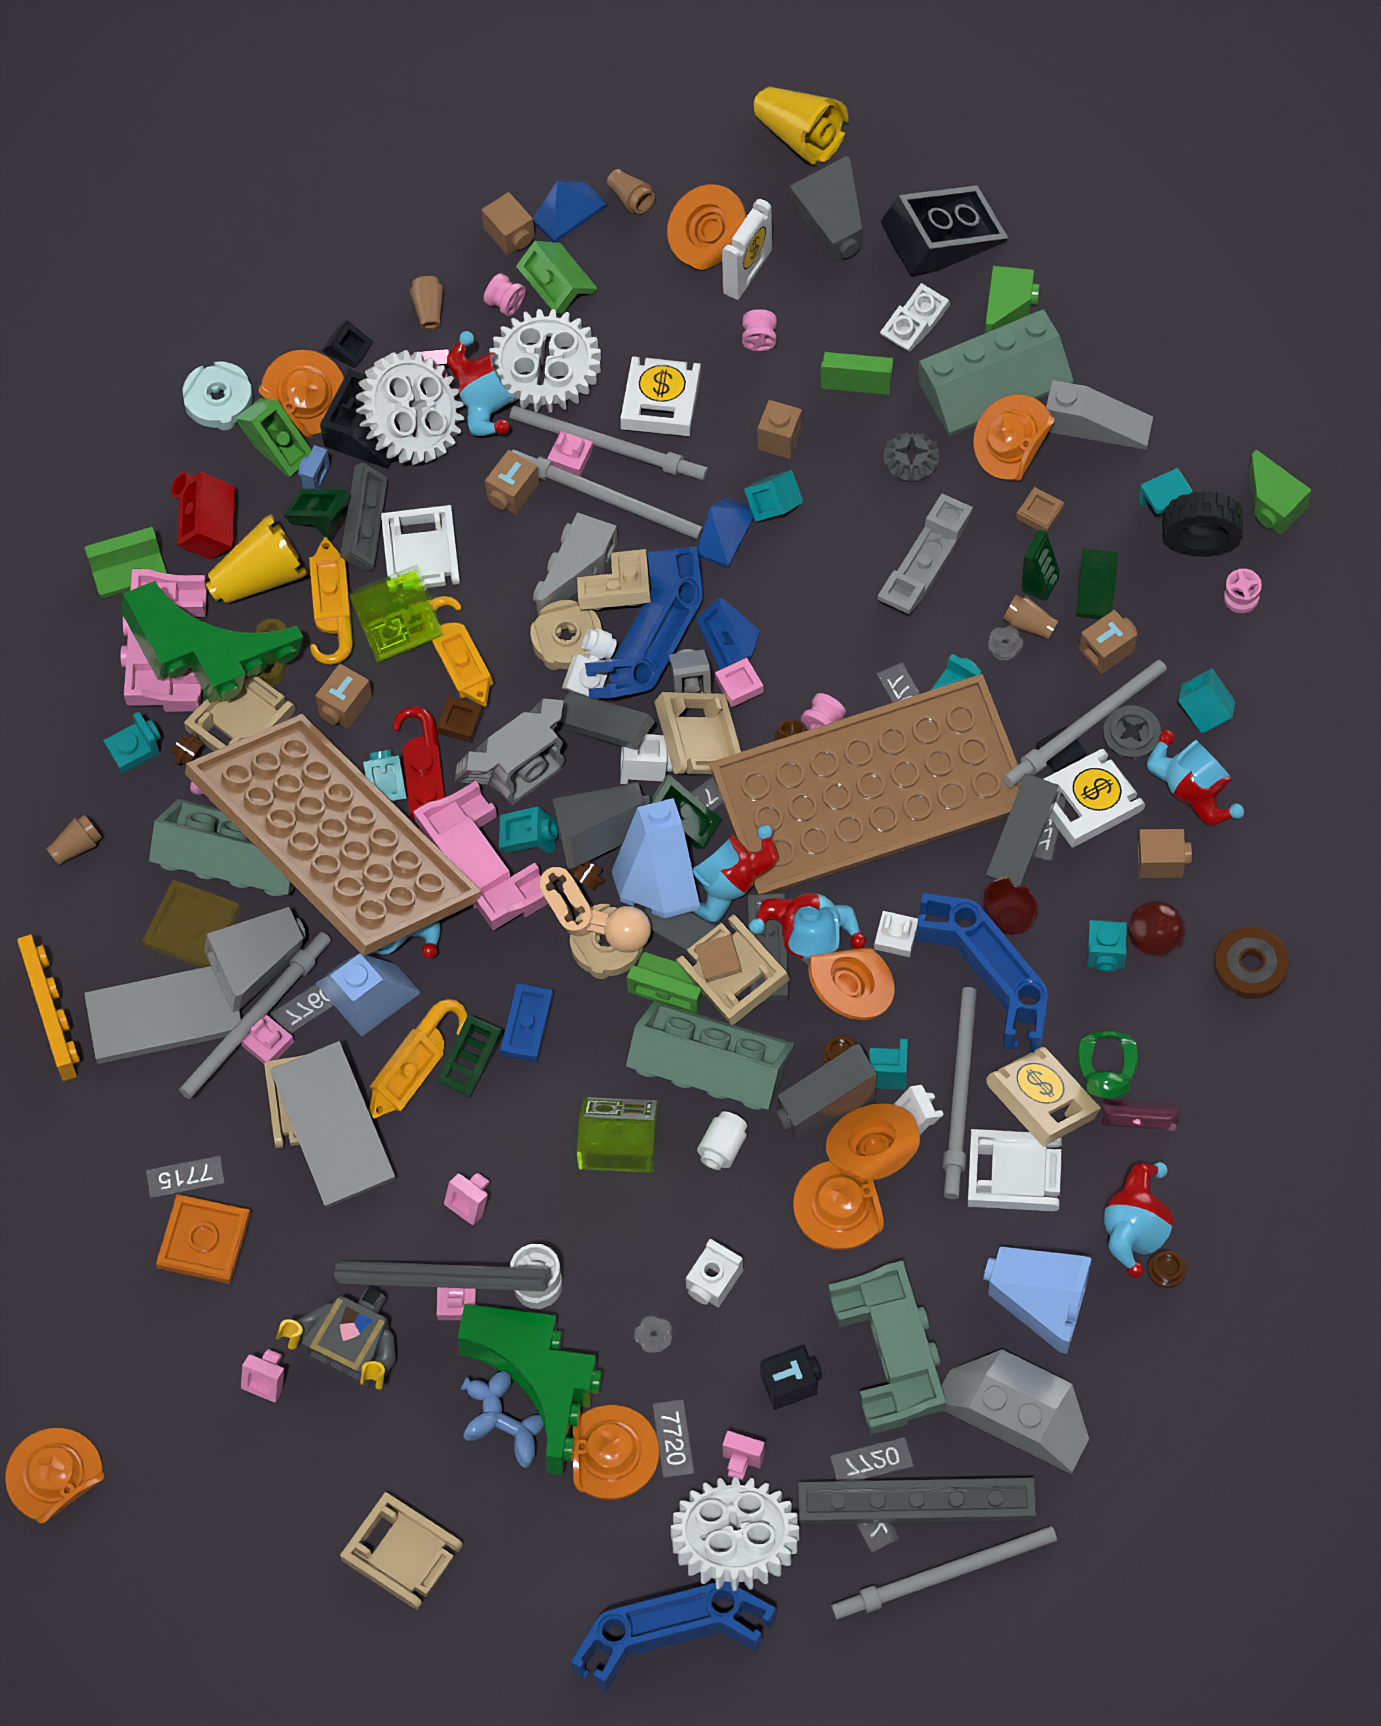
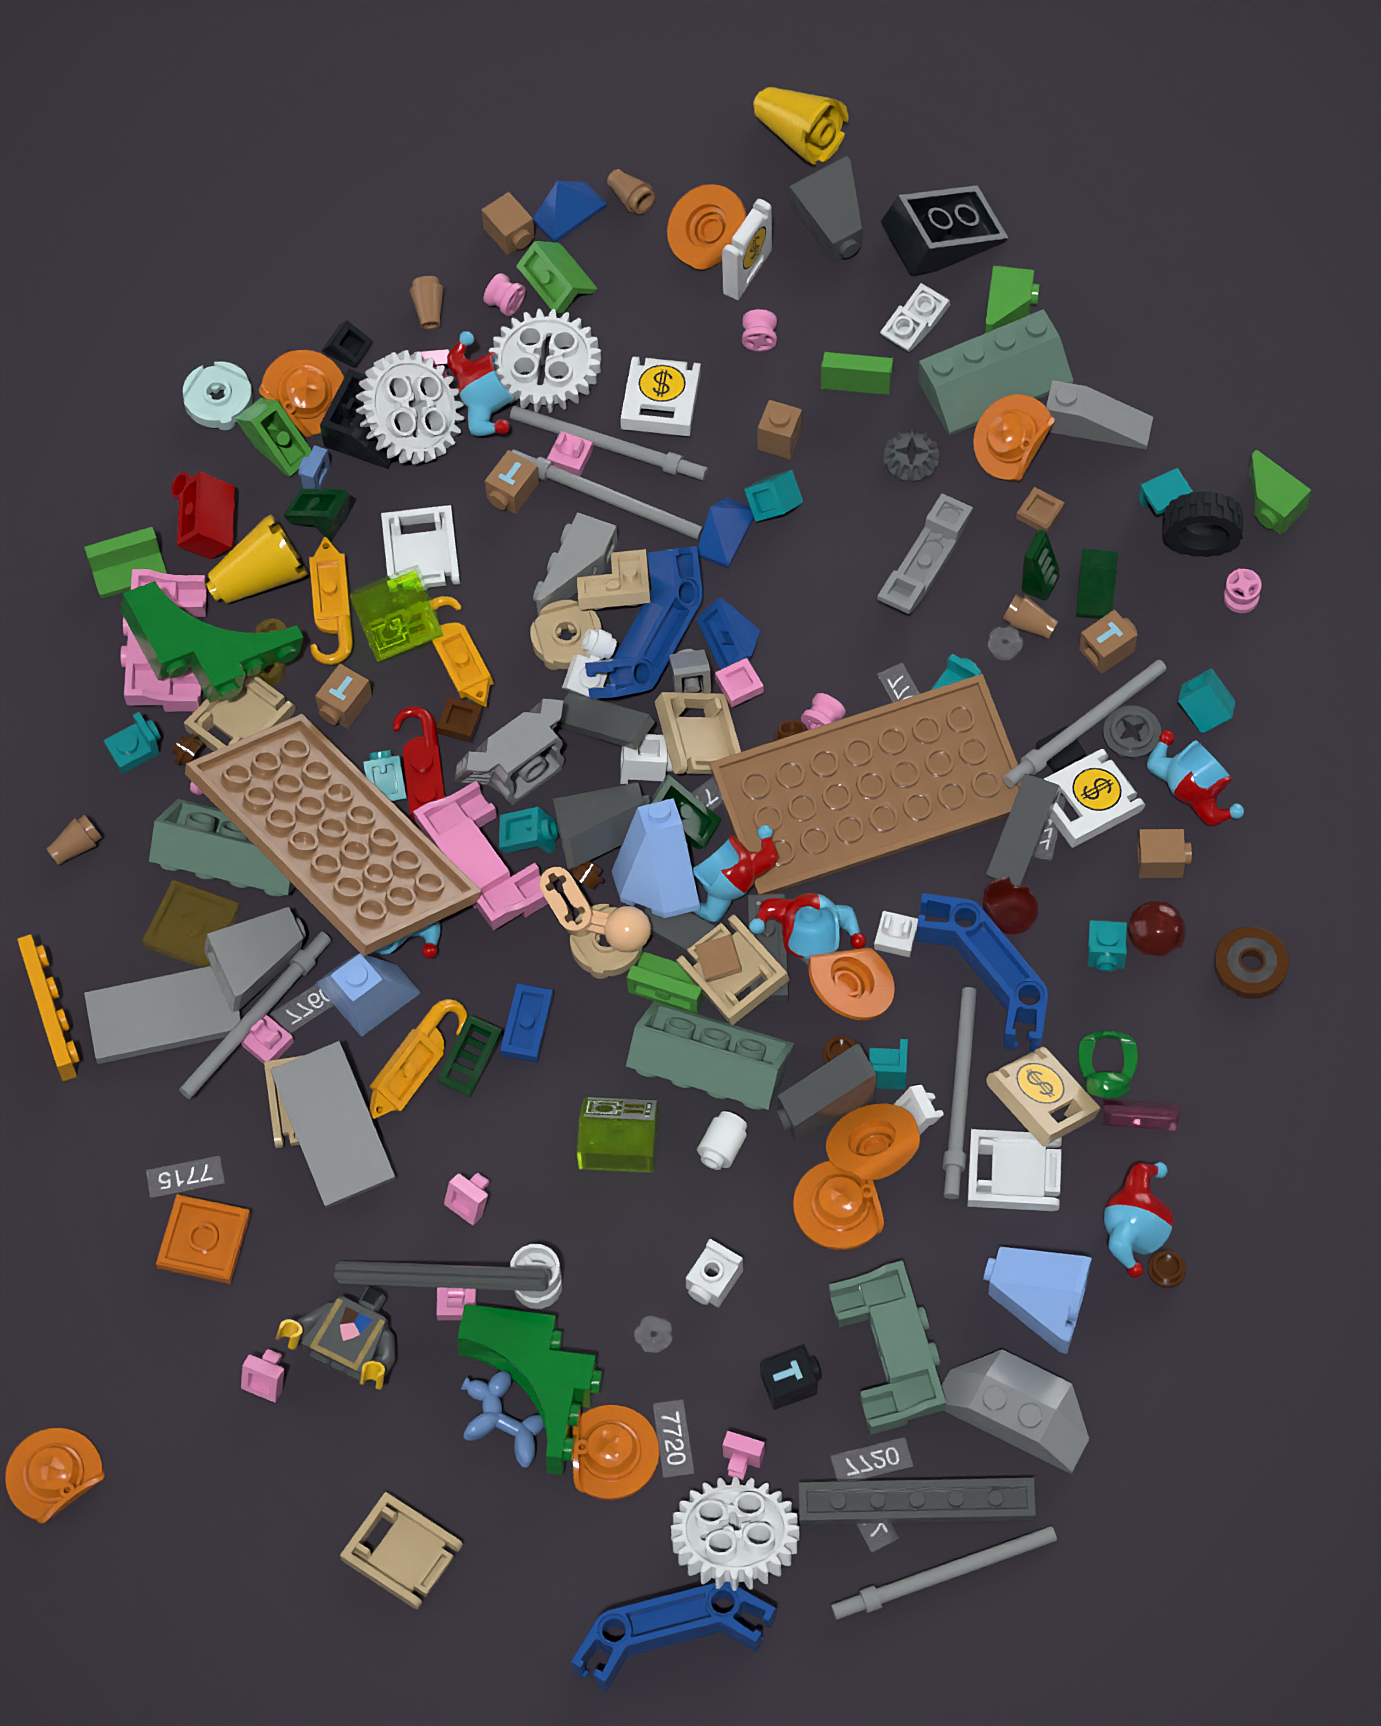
dark grey tile [340,463,388,572] -> none

